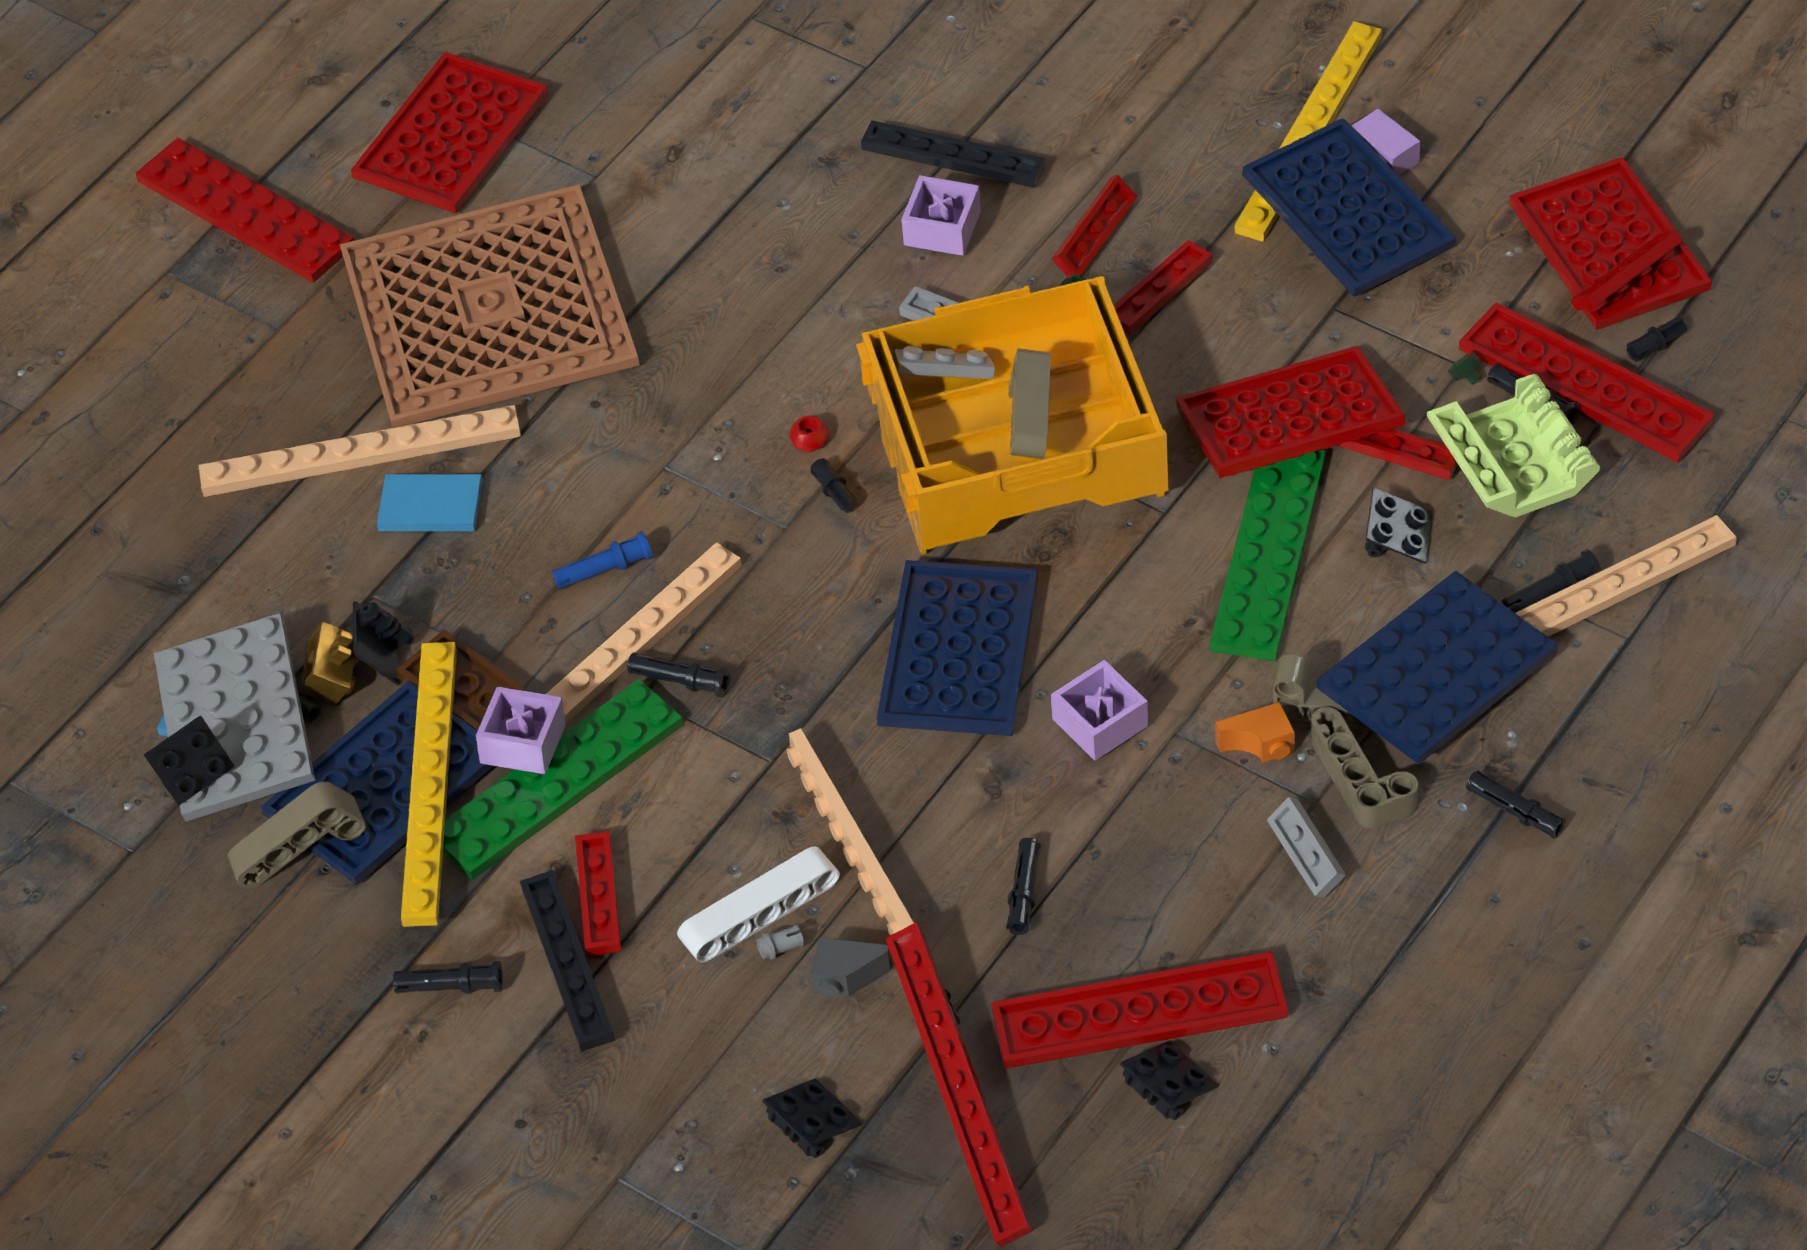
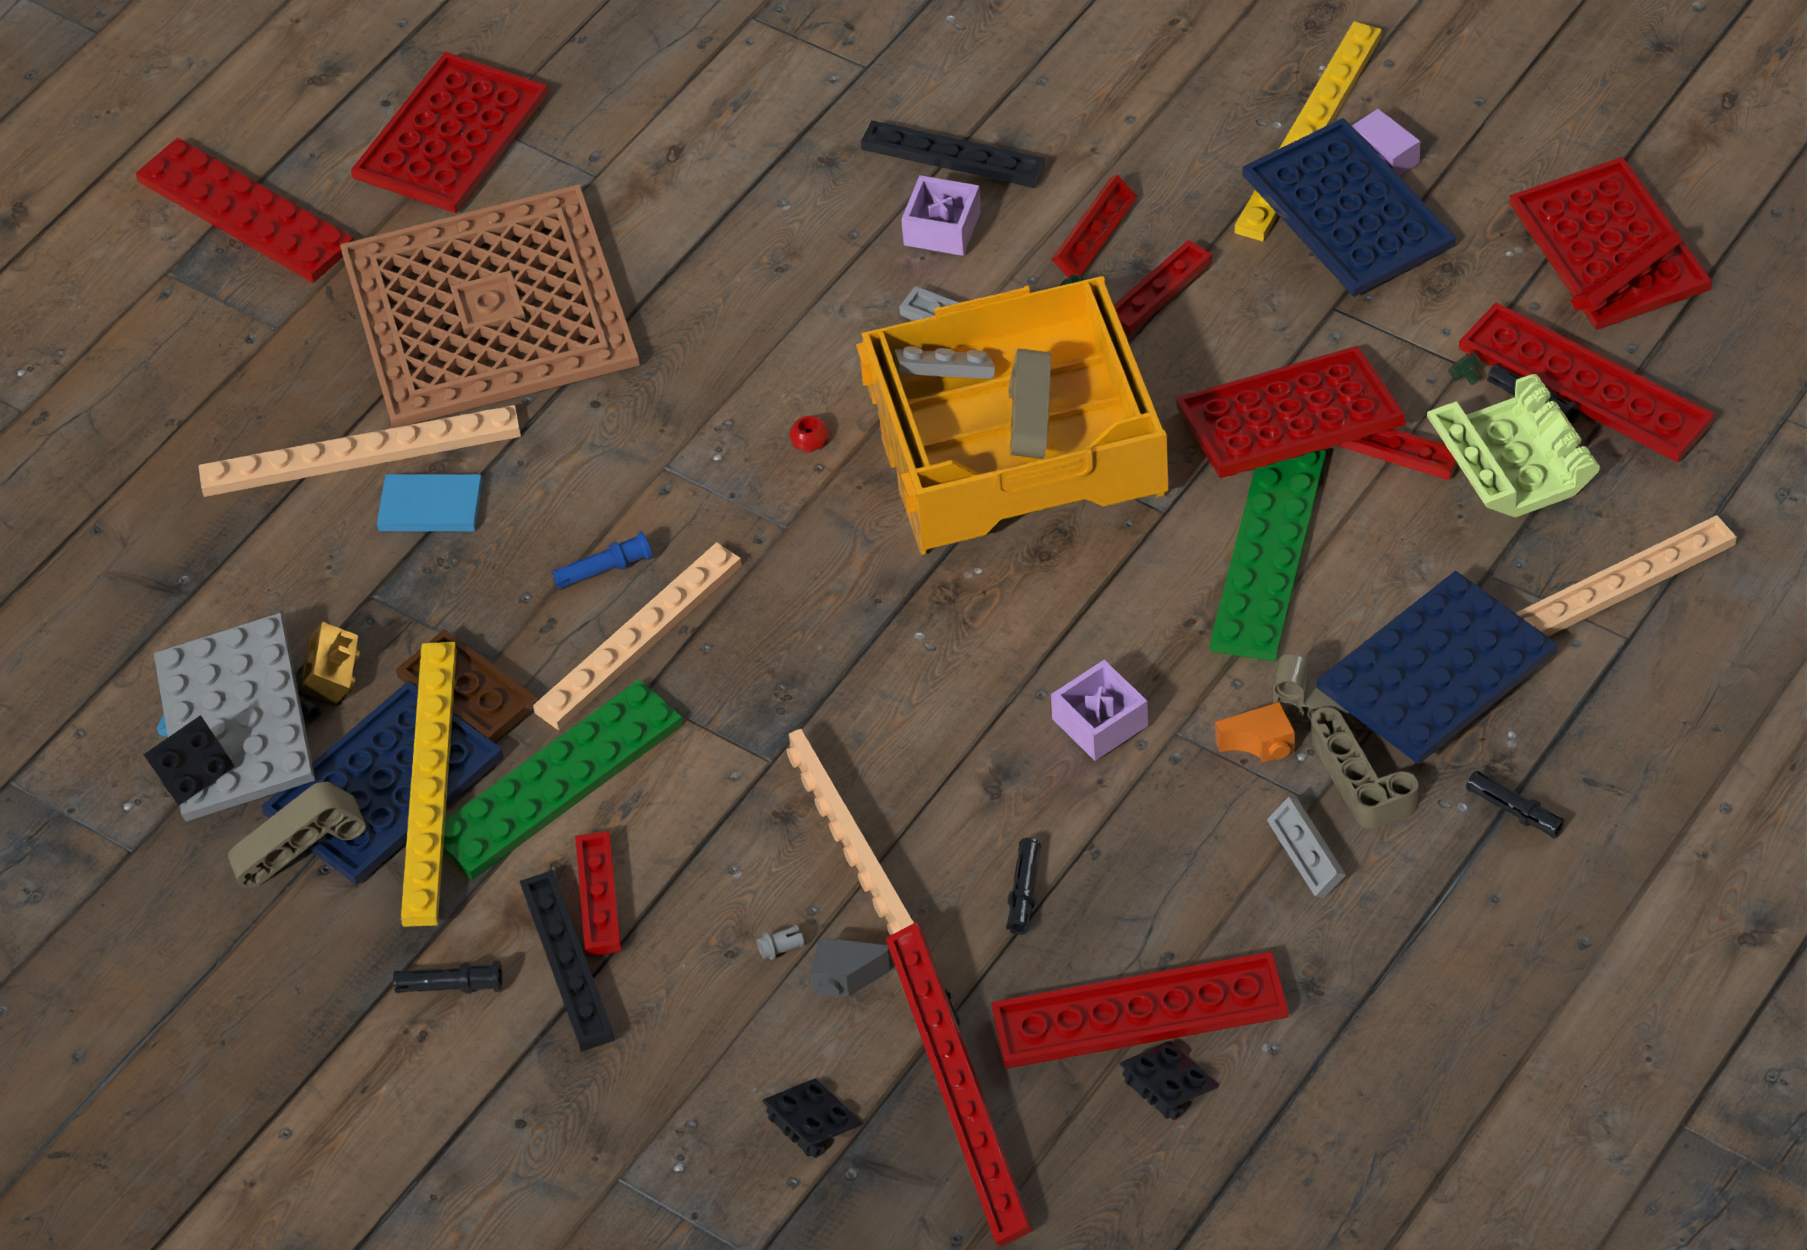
black hinge [352,601,414,686] -> none
lavender brick [476,687,566,774] -> none
black pin [627,652,731,698] -> none
white beam [677,846,840,963] -> none
black axle [810,458,858,513] -> none
dark blue plate [877,560,1038,736] -> none
black hinge [1365,488,1433,564] -> none
black pin [1502,549,1601,613] -> none
black axle [1626,317,1687,362] -> none

